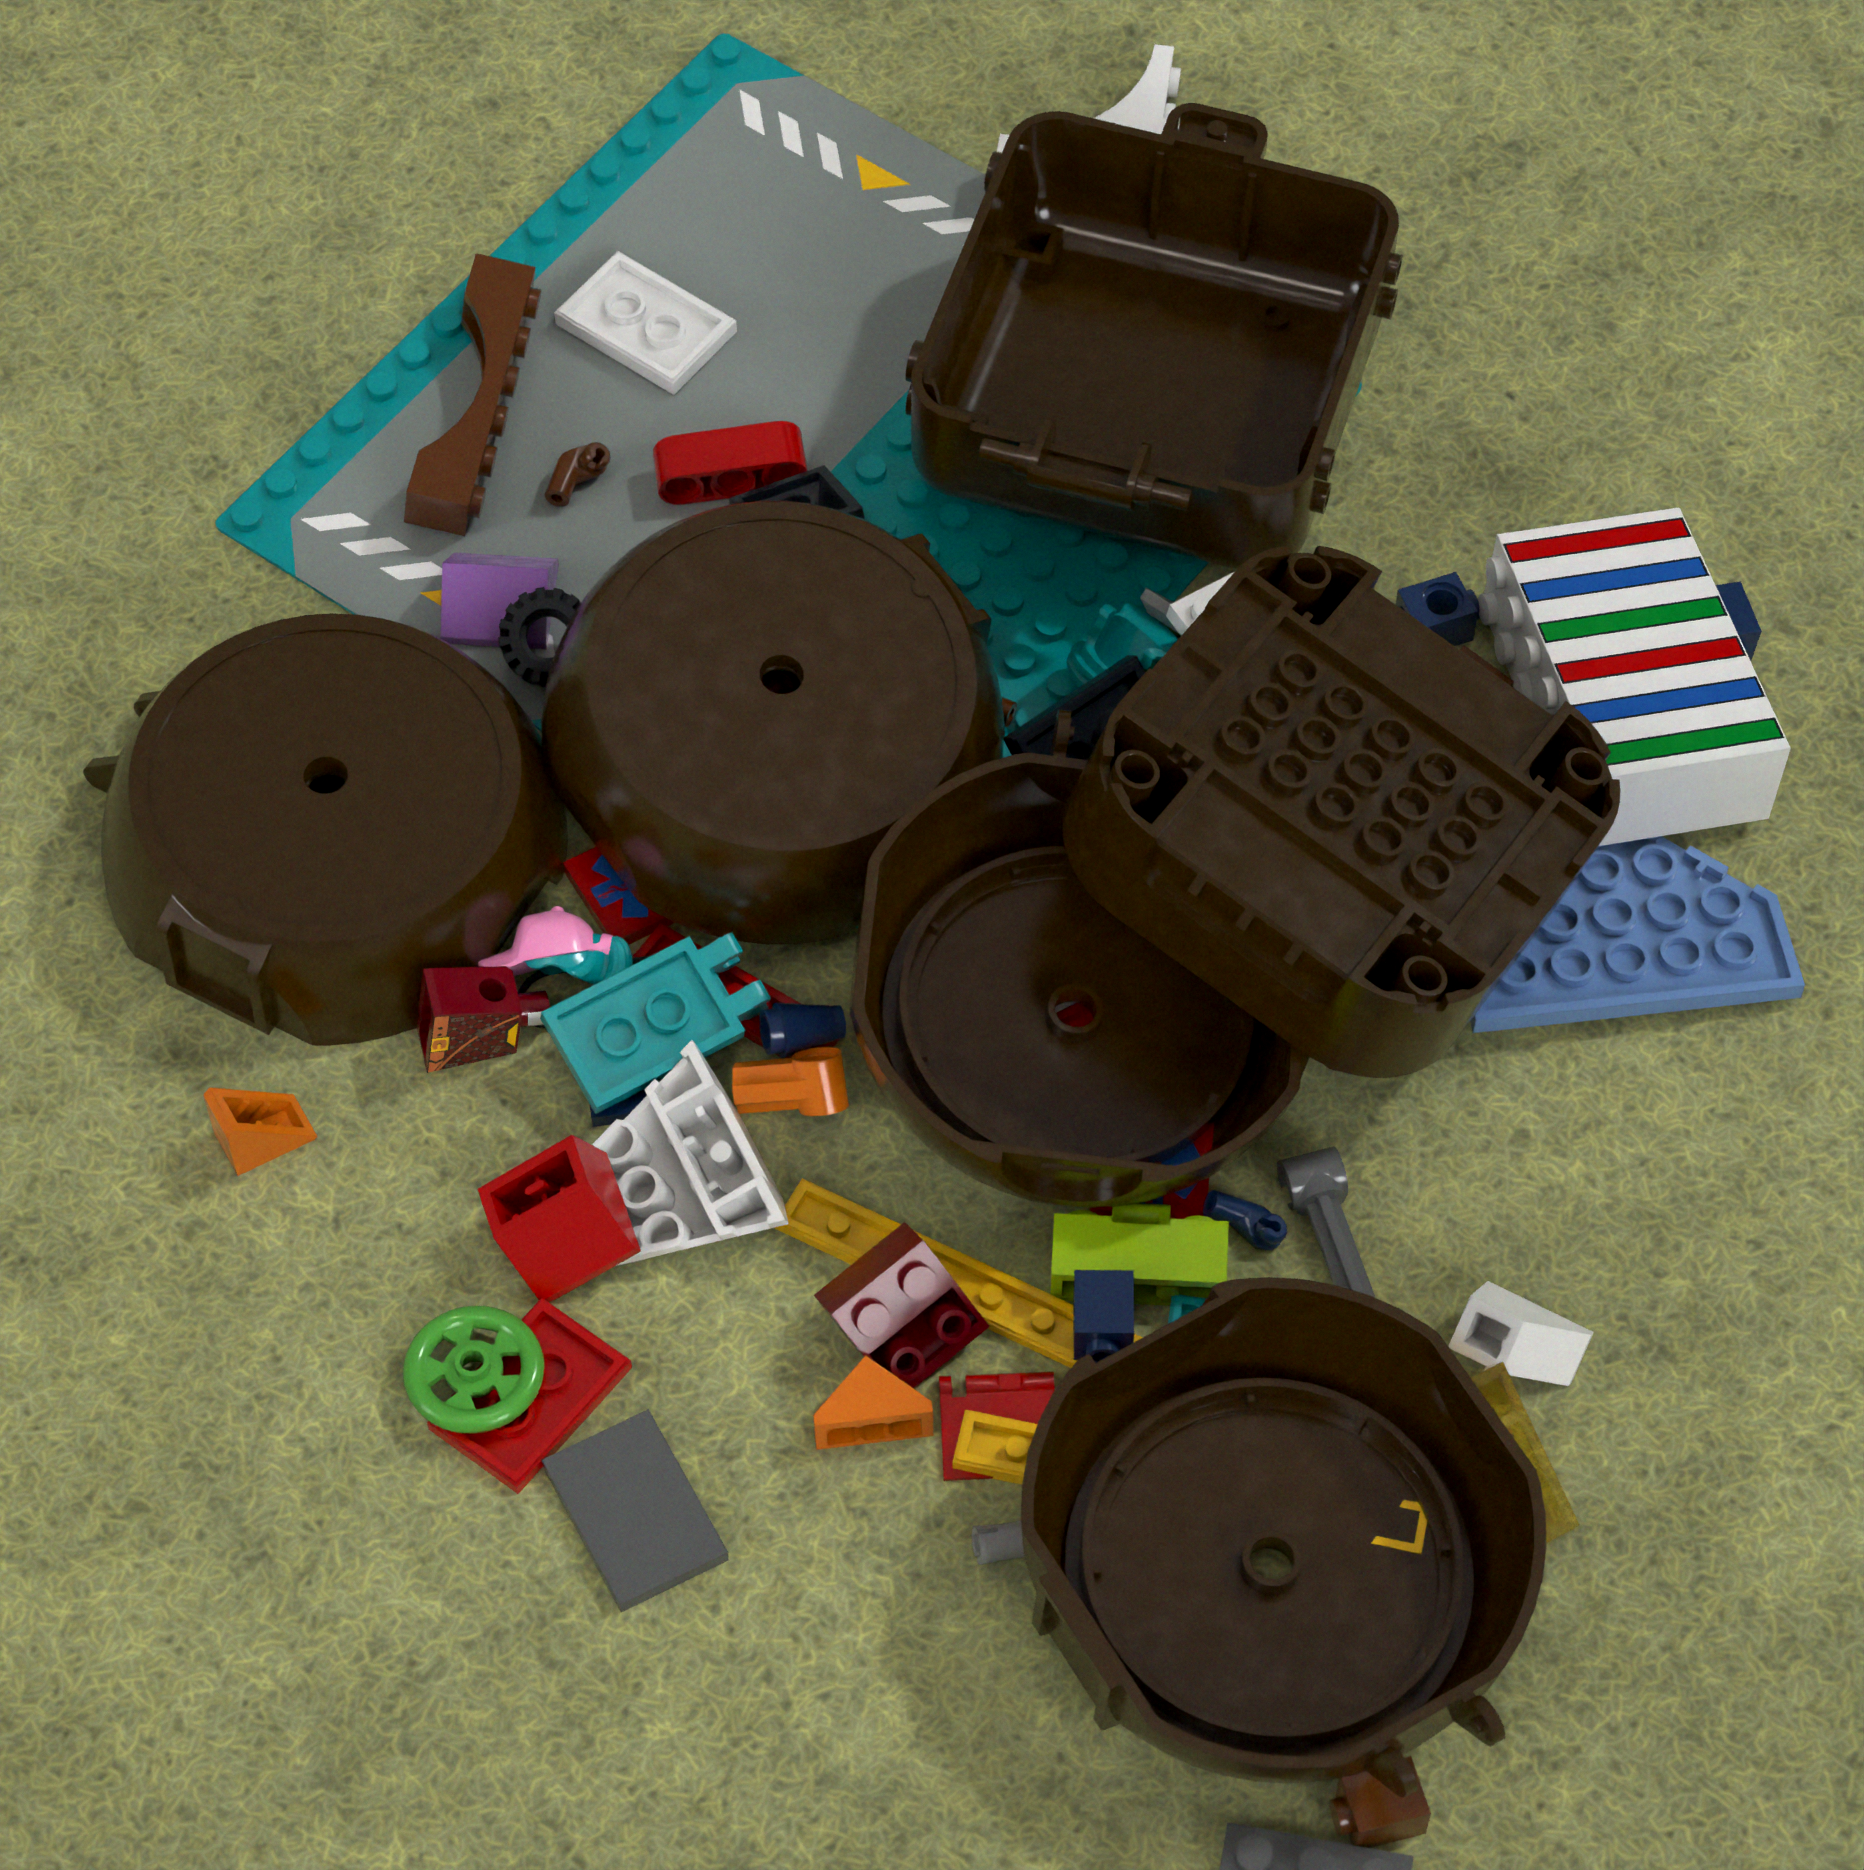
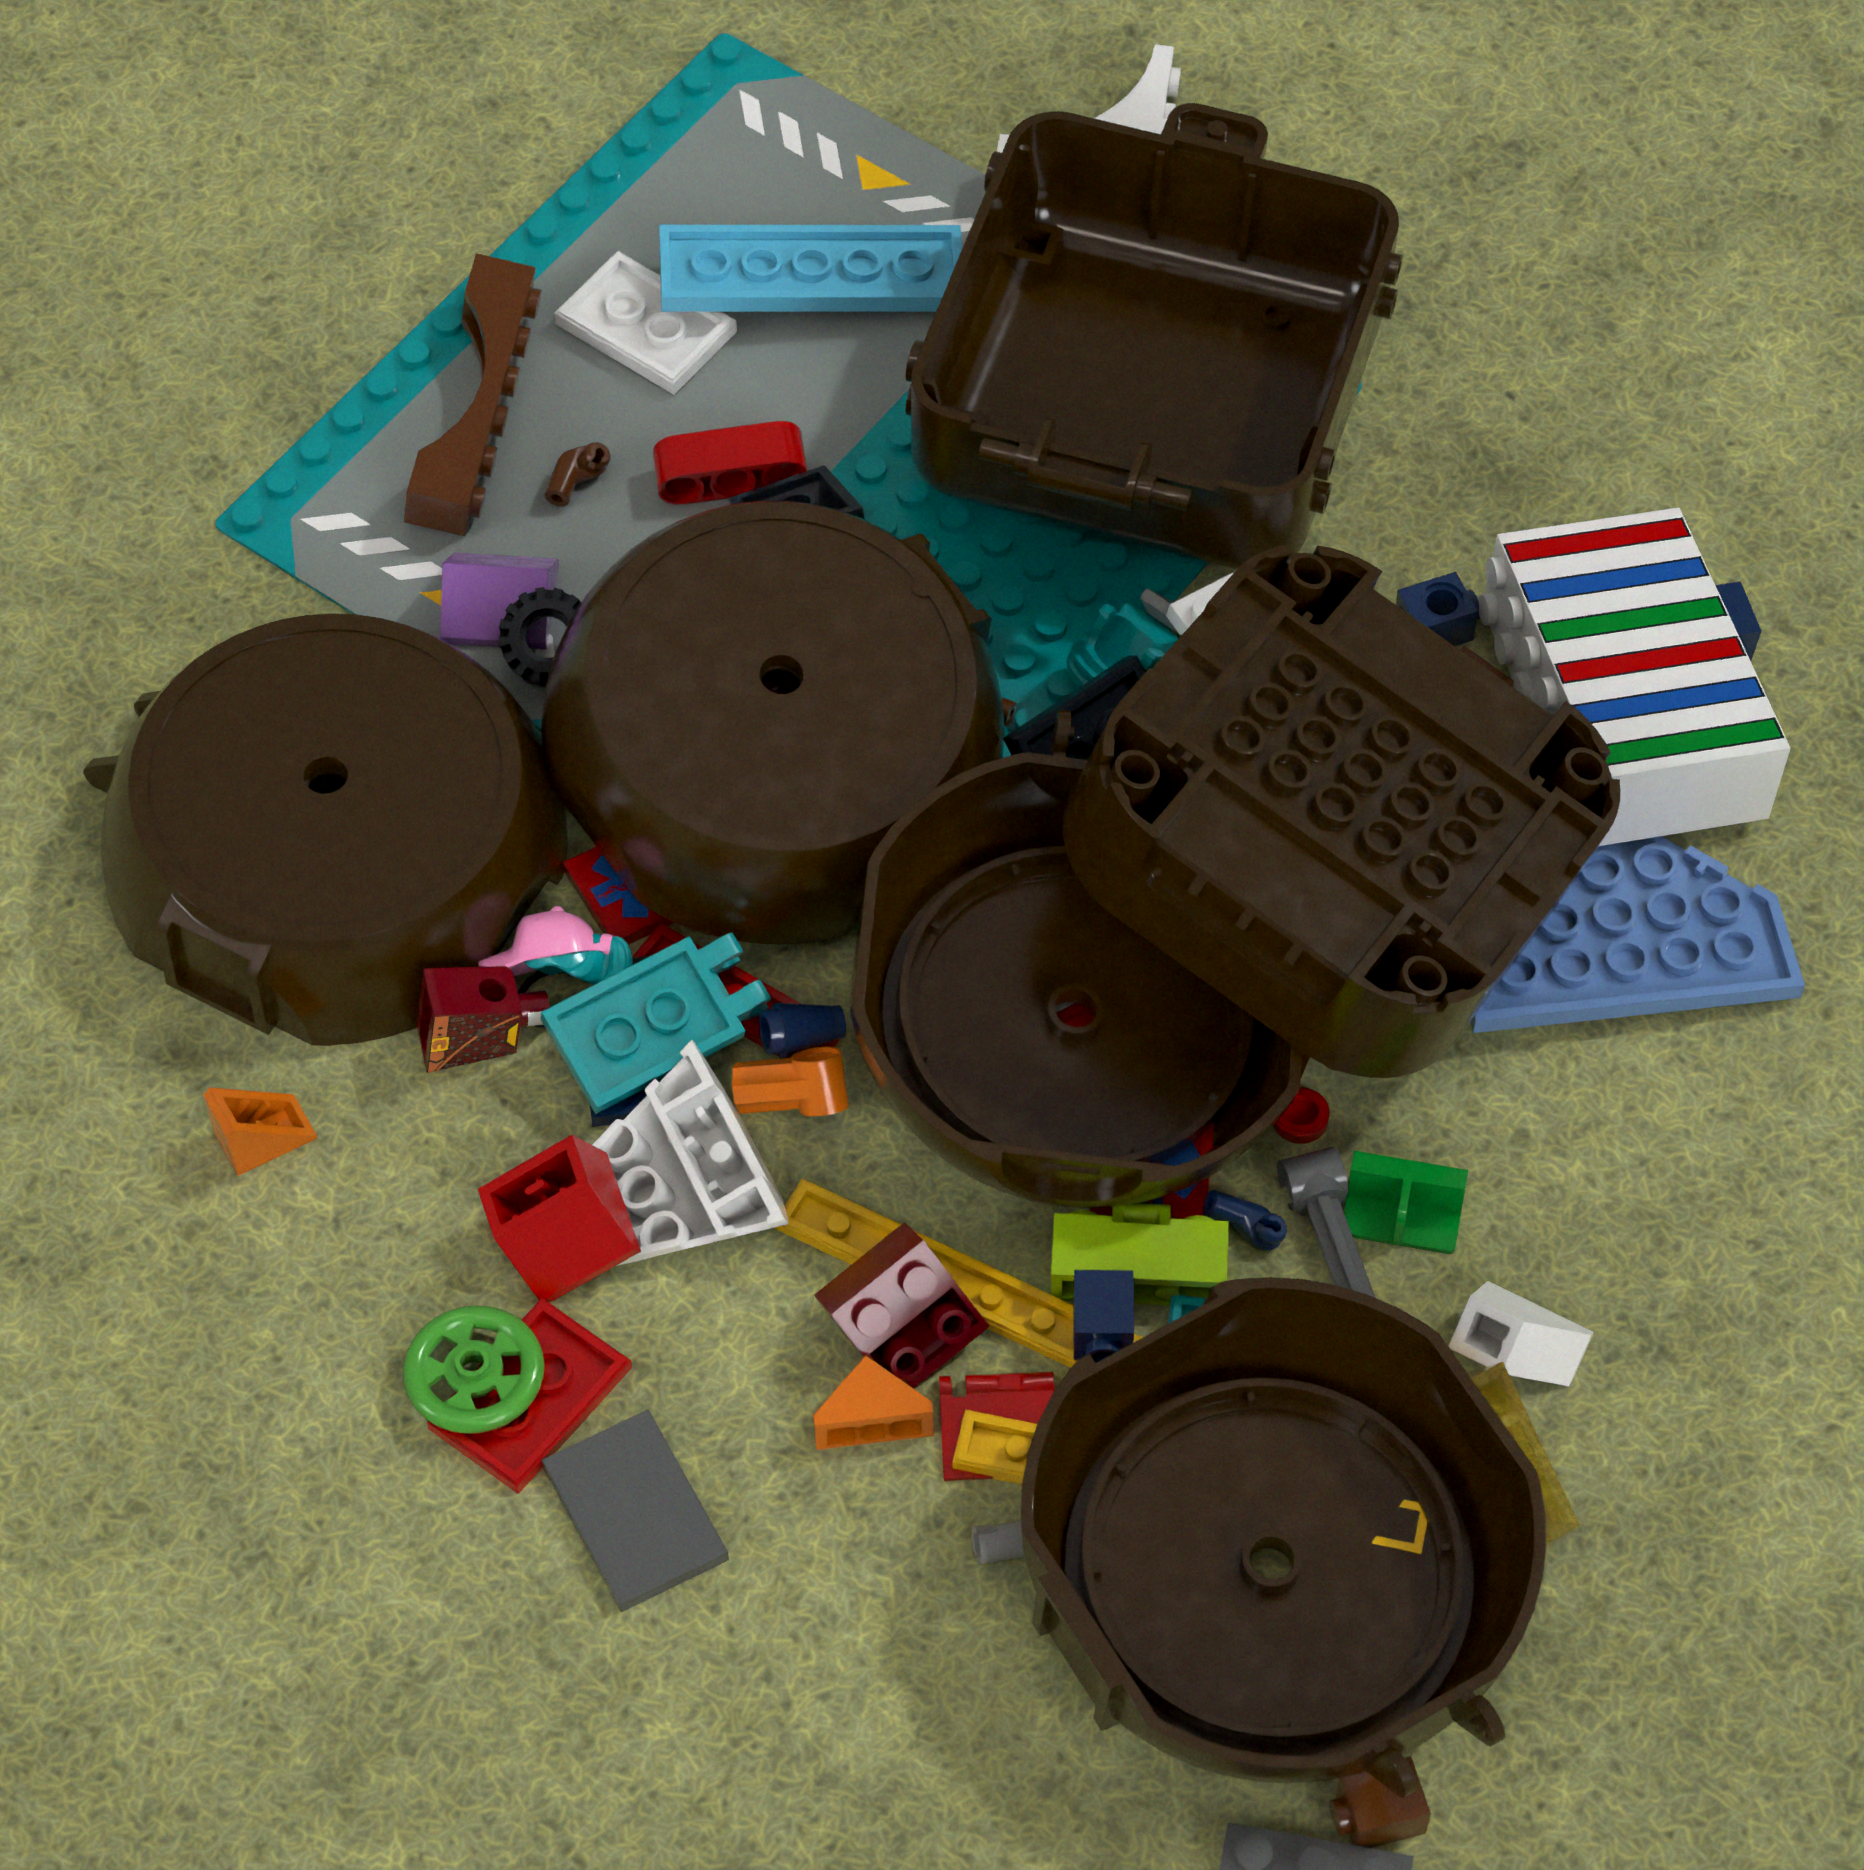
none -> medium azure plate [659,225,963,312]
none -> red tile [1273,1087,1330,1144]
none -> green panel [1344,1150,1468,1254]

